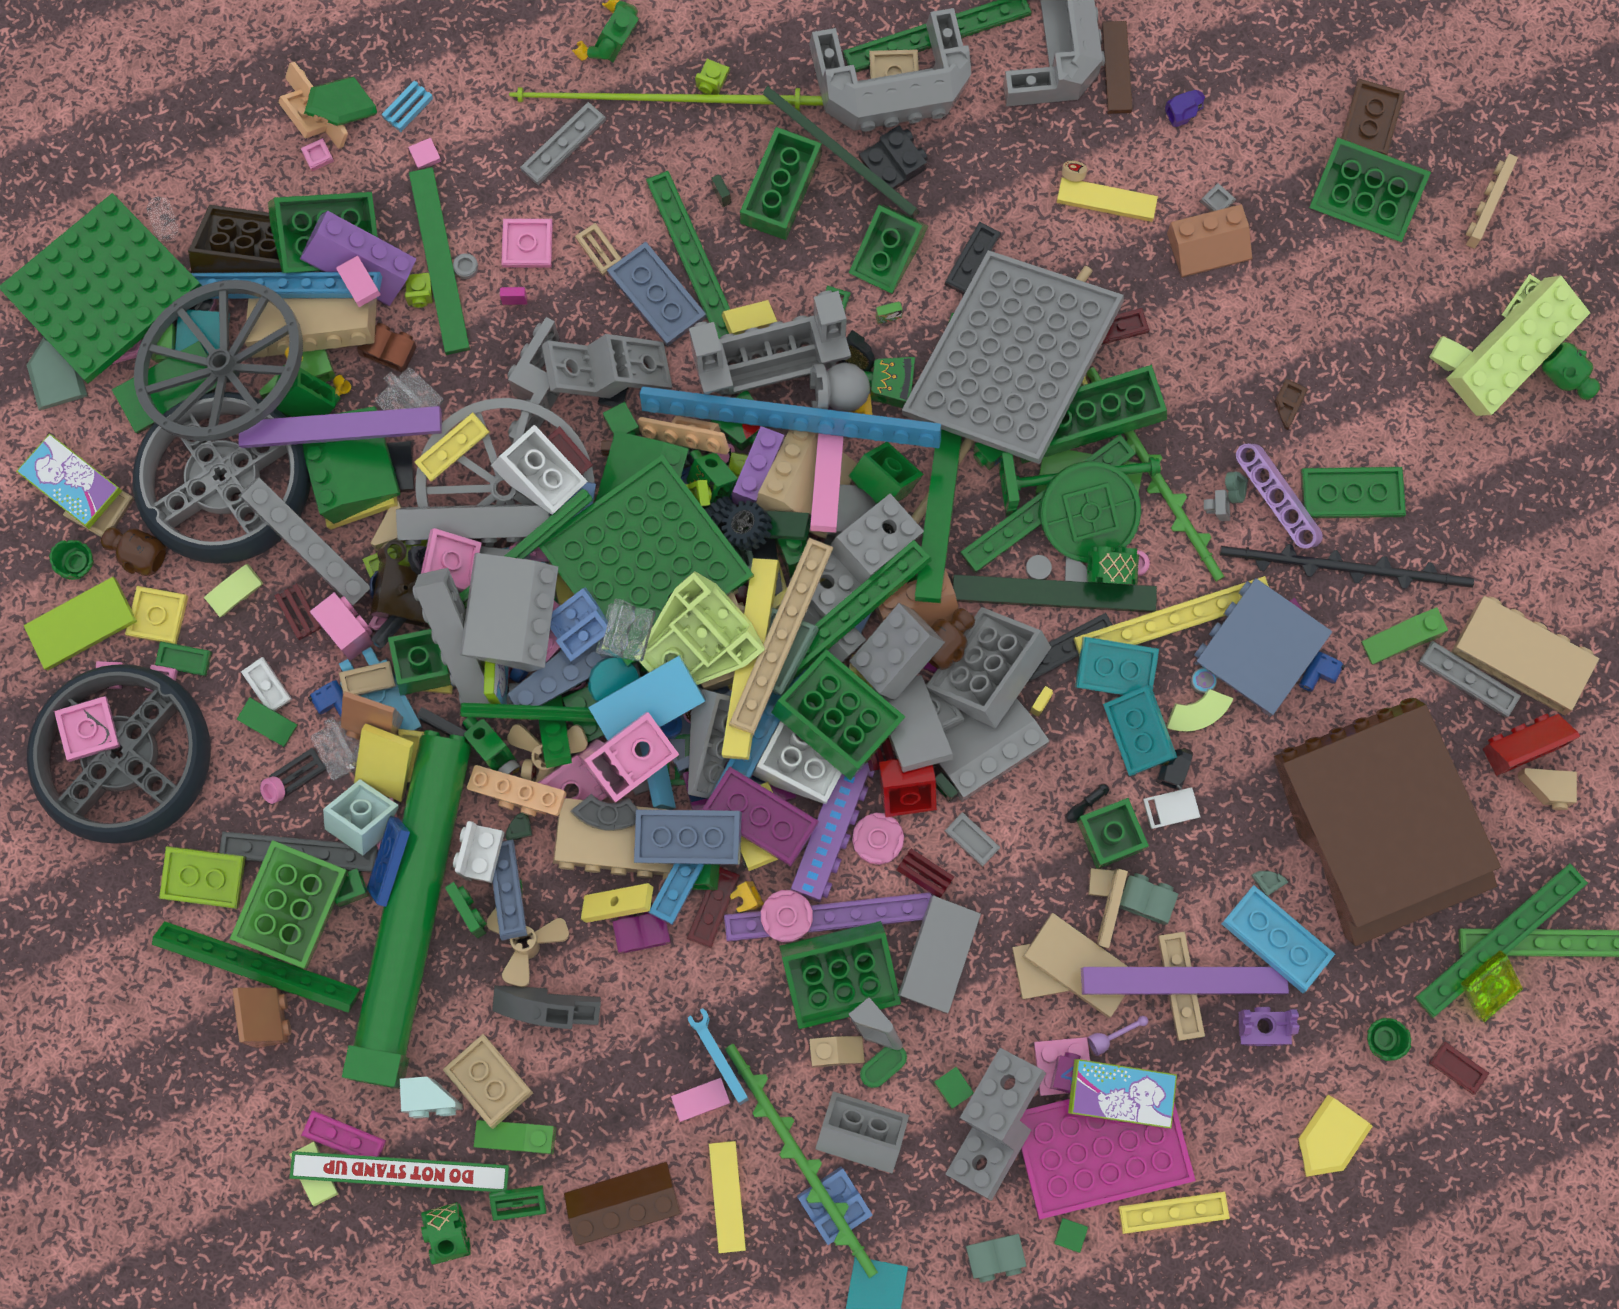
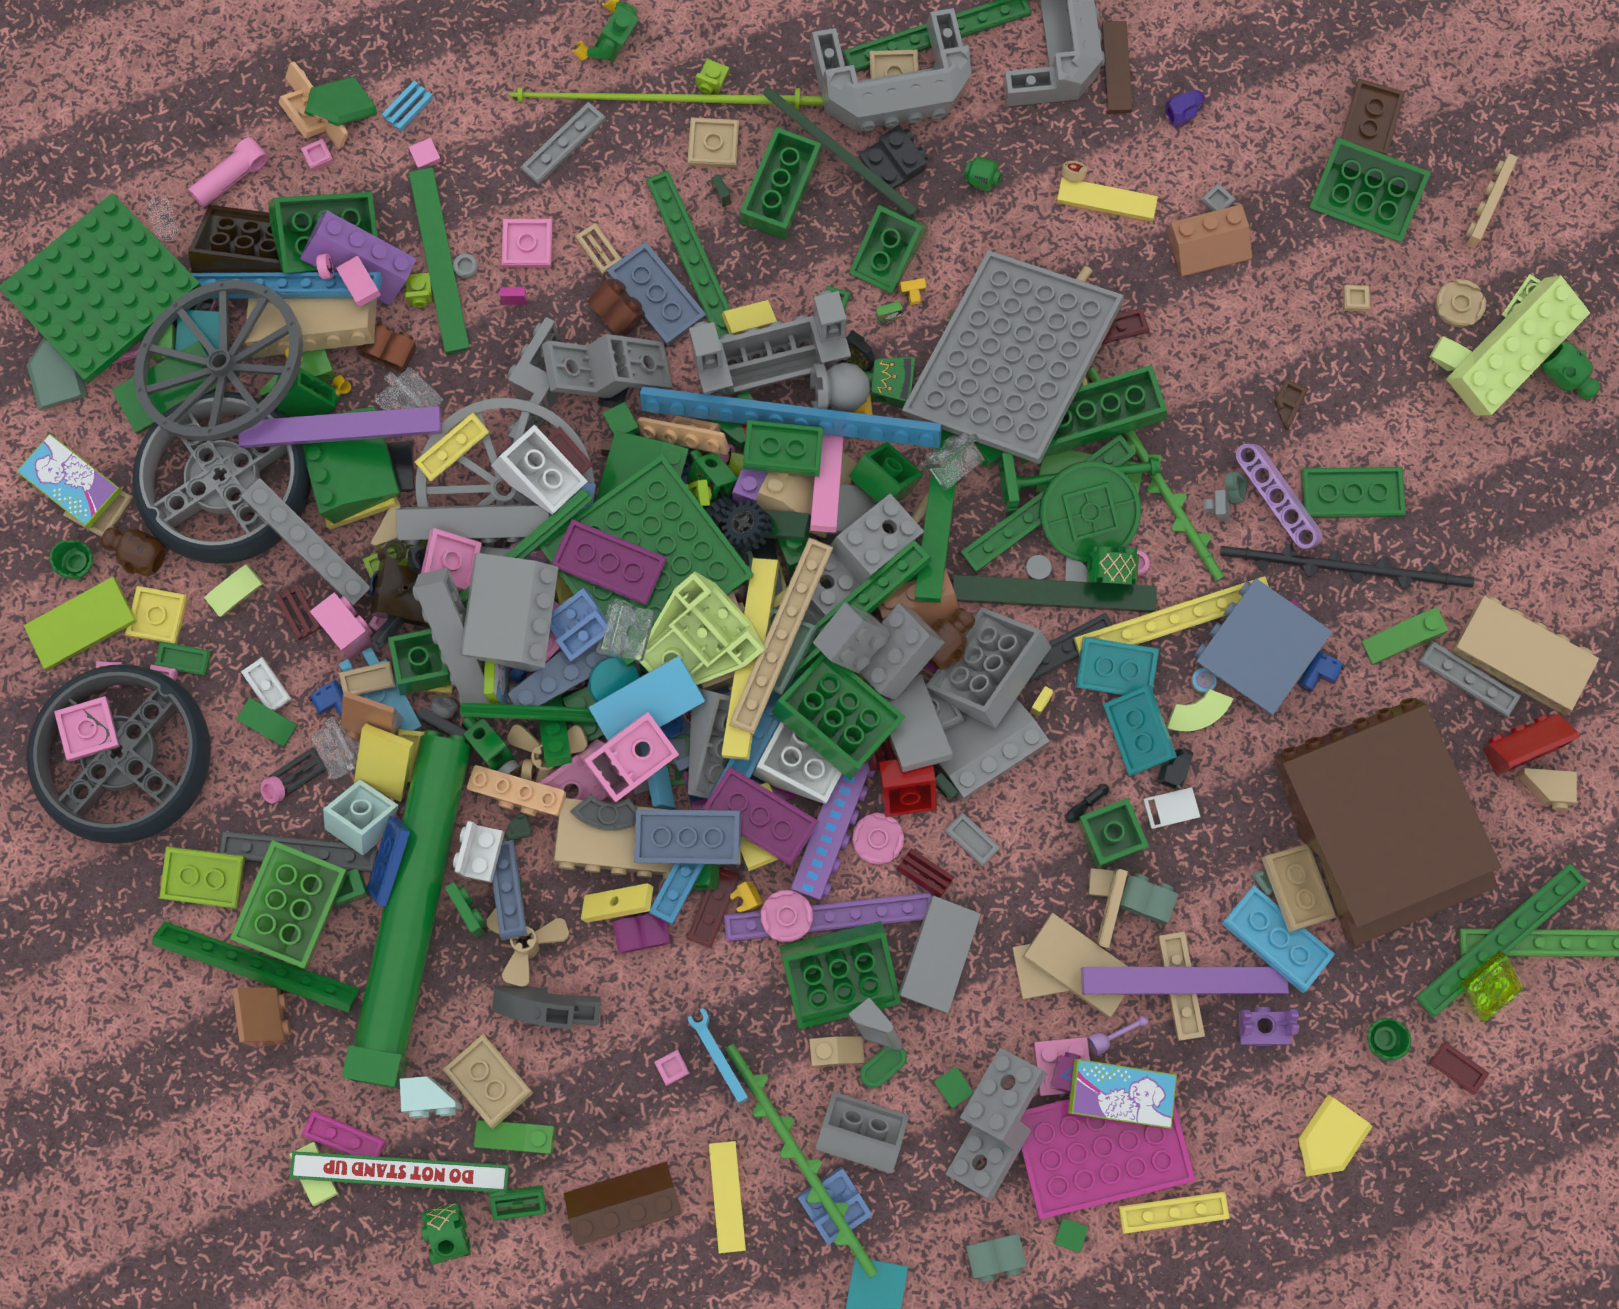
bright pink tile [671,1078,730,1122] -> none
black tile [944,221,1001,294] -> none
none -> bright pink piece [188,137,269,208]
none -> bright pink tile [316,253,334,280]
none -> light grey tile [430,695,457,718]
none -> magenta tile [551,519,667,606]
none -> copper brick [587,279,645,336]
none -> bright pink tile [654,1050,690,1086]
none -> tan tile [687,117,739,168]
none -> green tile [742,420,823,477]
none -> light grey brick [813,602,891,674]
none -> yellow tile [898,278,926,305]
none -> clear bracket [920,433,985,490]
none -> green head [964,156,1002,192]
none -> tan tile [1262,844,1336,932]
none -> tan tile [1343,285,1370,311]
none -> tan tile [1435,279,1486,328]

